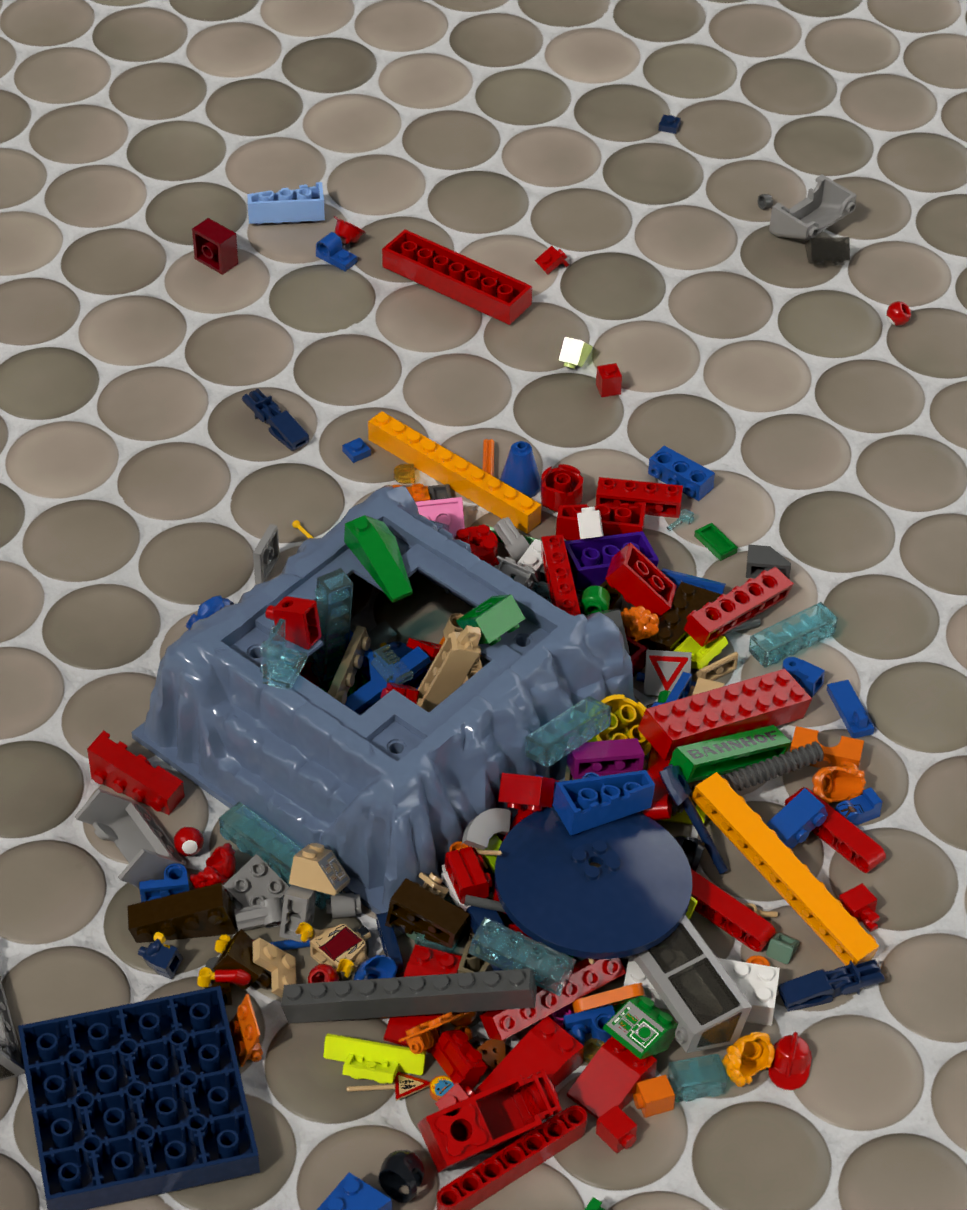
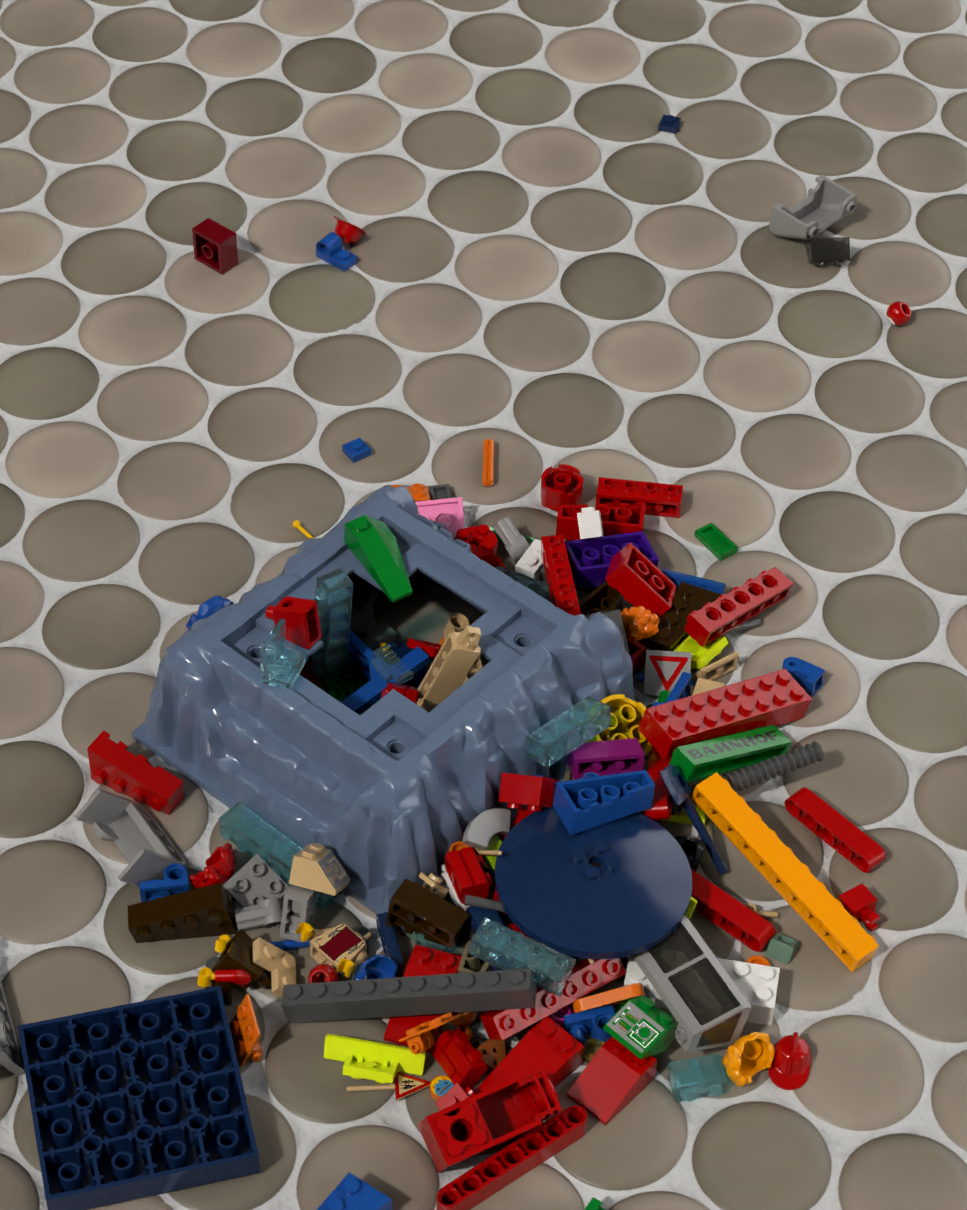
dark blue piece [138,932,183,980] -> none
red piece [174,827,204,856] -> none
dark blue arm [242,388,310,451] -> none
light blue wedge [247,182,325,225] -> none
light grey tile [253,524,280,584] -> none
light grey brick [326,892,361,919] -> none
dark tan plate [328,626,371,705] -> none
light orange brick [368,411,542,534] -> none
black helmet [378,1150,425,1203] -> none
red brick [382,229,532,325] -> none
clear yellow tile [394,464,415,484] -> none
green slope [456,594,525,645] -> none
light grey hinge [494,555,539,590] -> none
blue cone [500,441,541,498] -> none
red bracket [535,245,569,275] -> none
slope [559,337,593,369] -> none
green head [580,585,611,615] -> none
red brick [596,363,622,398] -> none
red brick [596,1105,637,1154] -> none
orange brick [633,1074,675,1118] -> none
blue brick [648,446,715,501] -> none
clear light blue hand [667,509,694,531] -> none
dark grey slope [746,545,791,579] -> none
clear light blue brick [749,602,838,668] -> none
dark grey hinge [758,194,774,210] -> none
blue brick [766,788,828,849] -> none
dark blue arm [777,959,885,1011] -> none
orange arch [790,726,864,769] -> none
orange hair [812,763,866,803] -> none
blue hinge [827,680,874,738] -> none
blue leg [835,787,883,826] -> none

